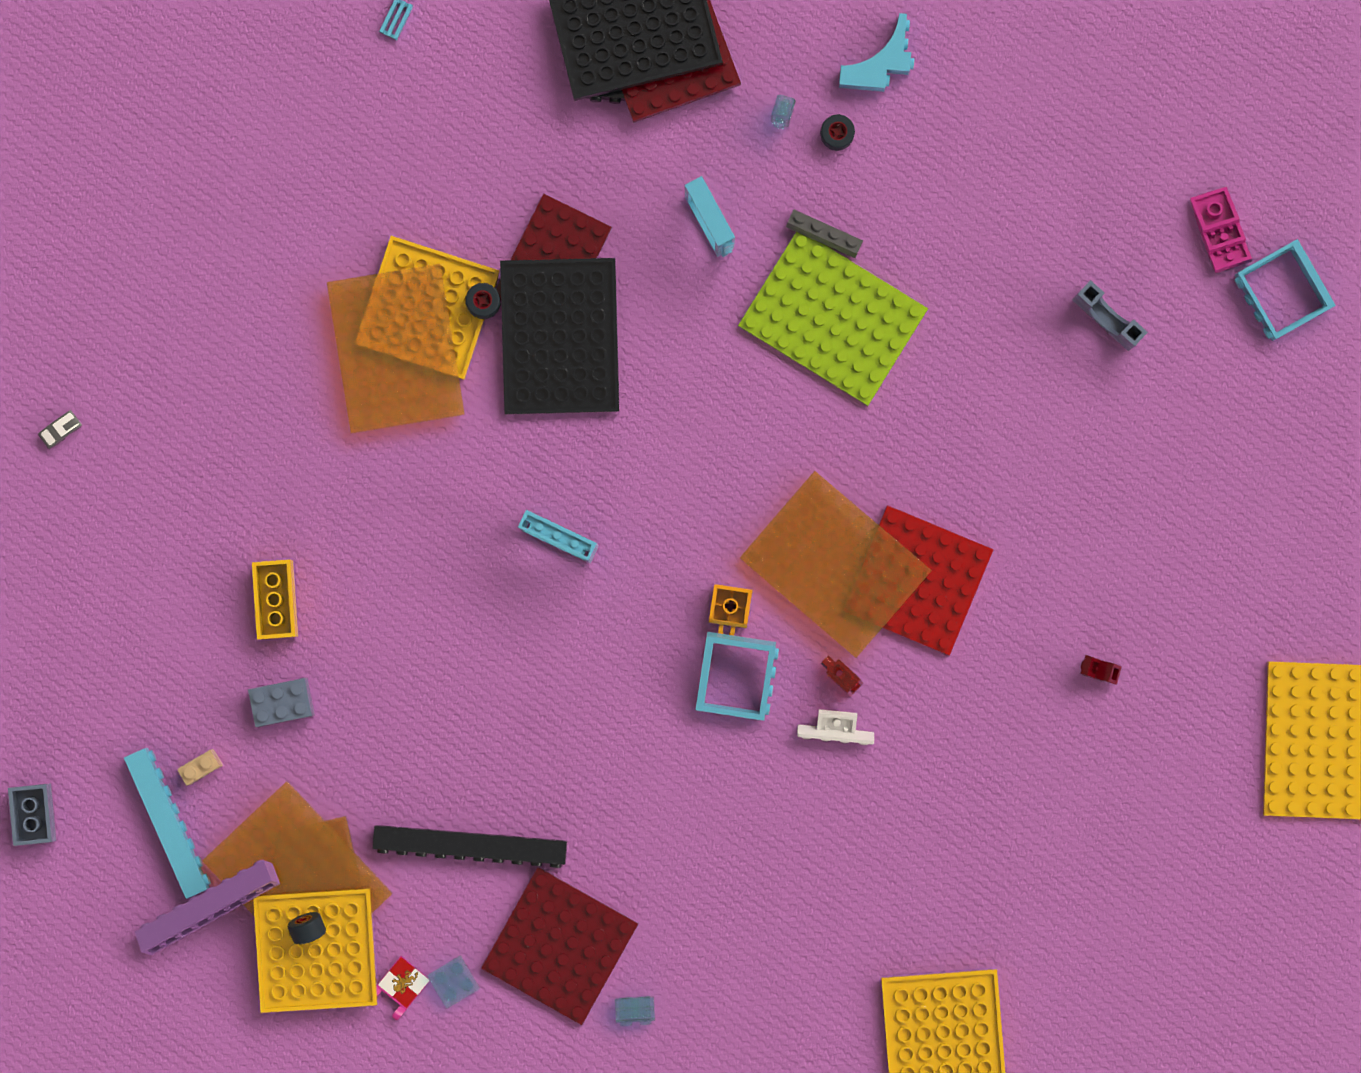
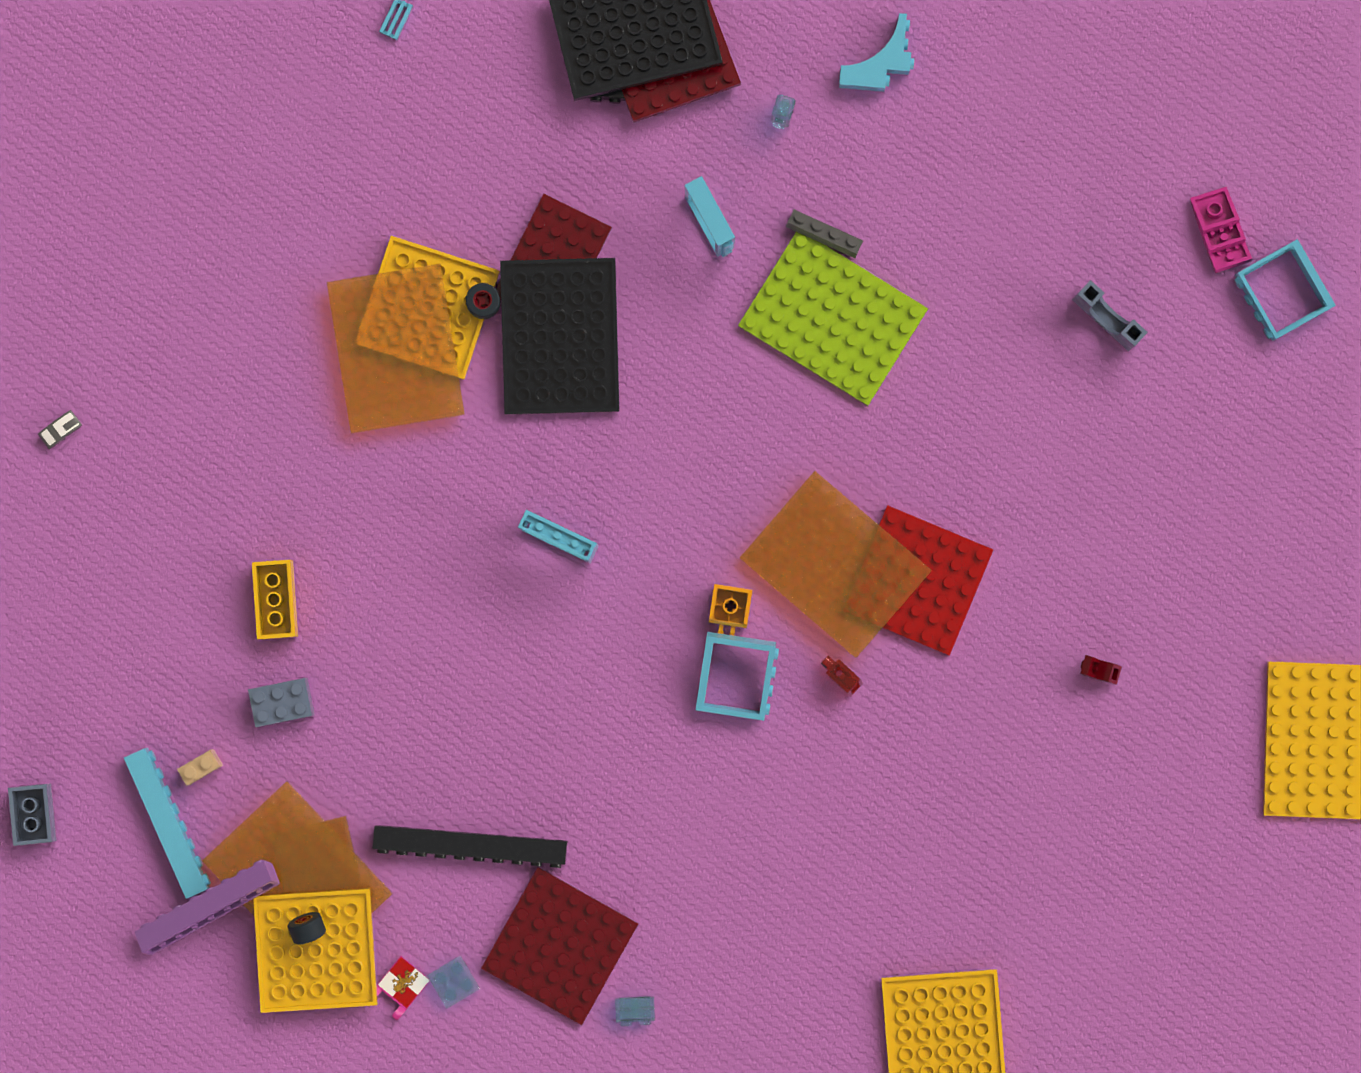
white bracket [797,709,874,745] -> none
black wheel [820,114,855,151] -> none

